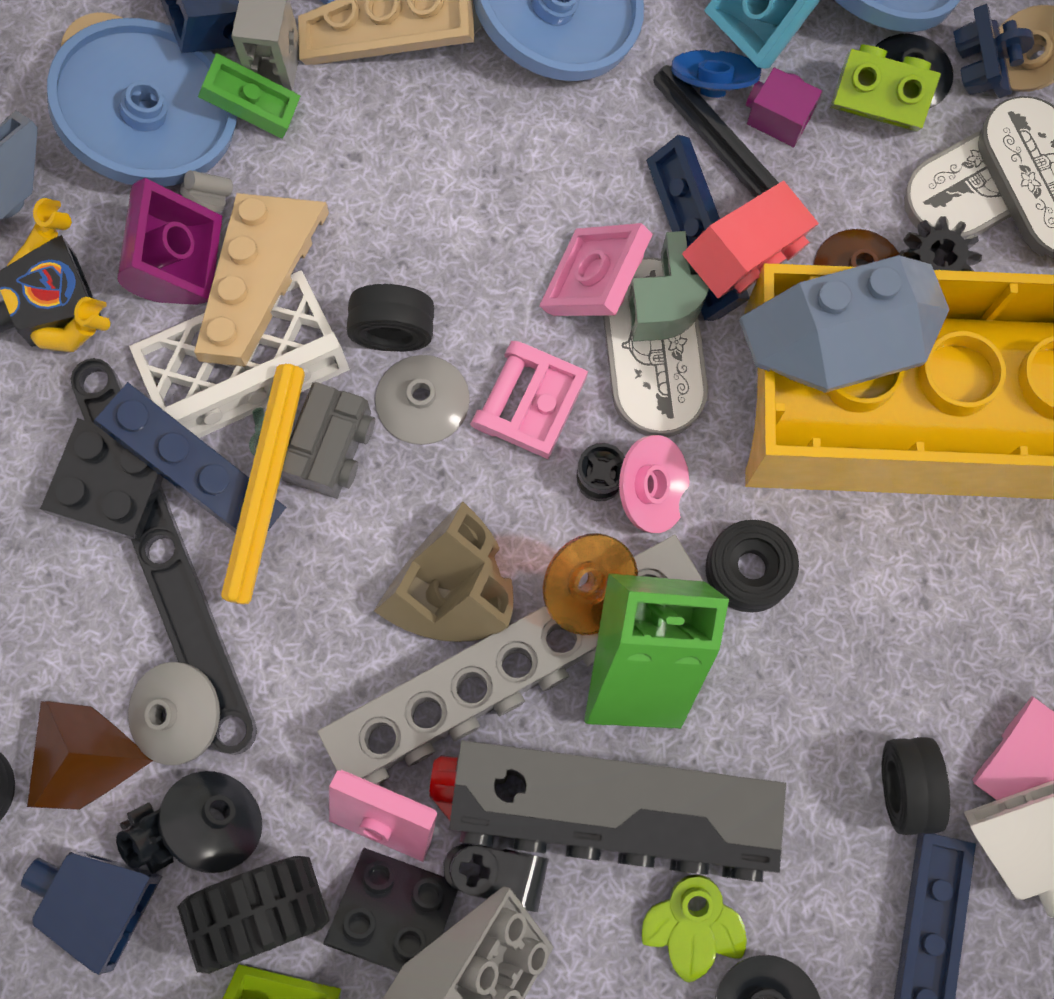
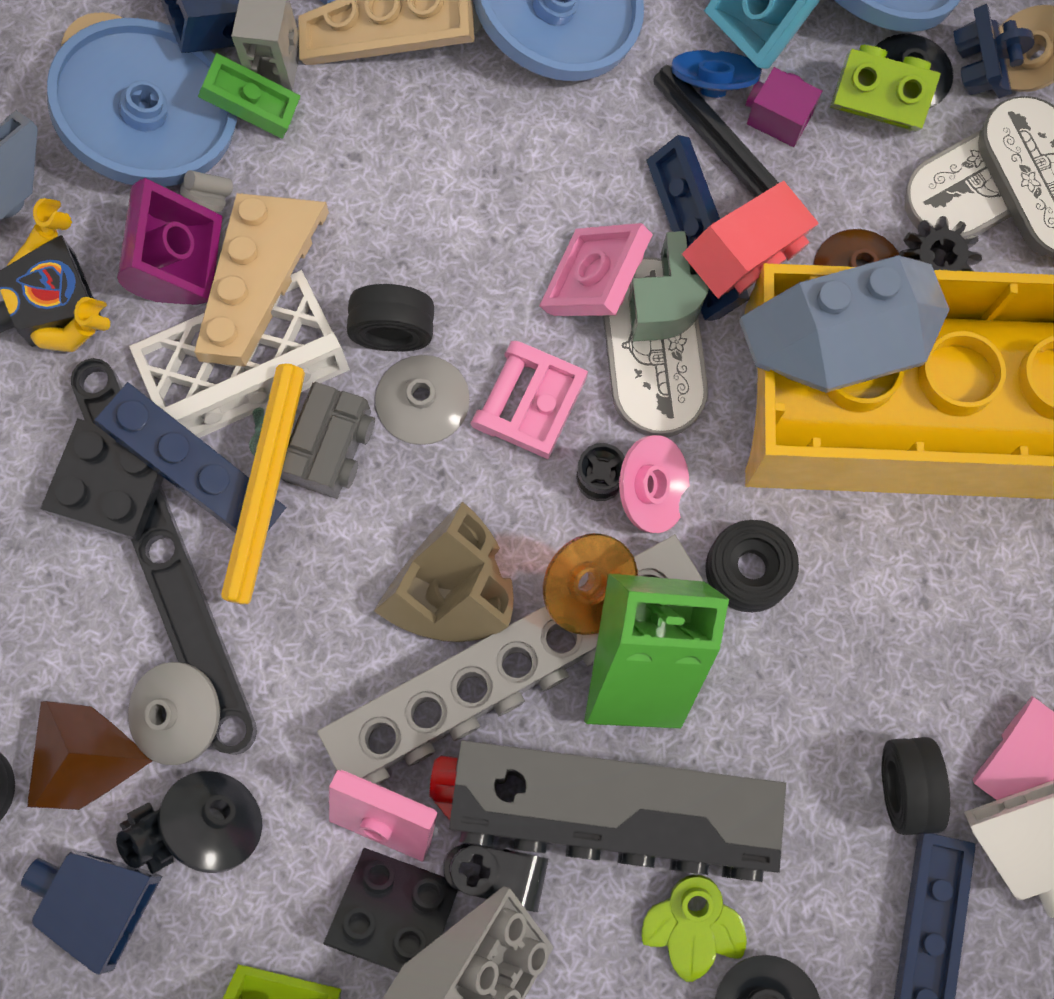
black tyre [177,856,330,974] -> none

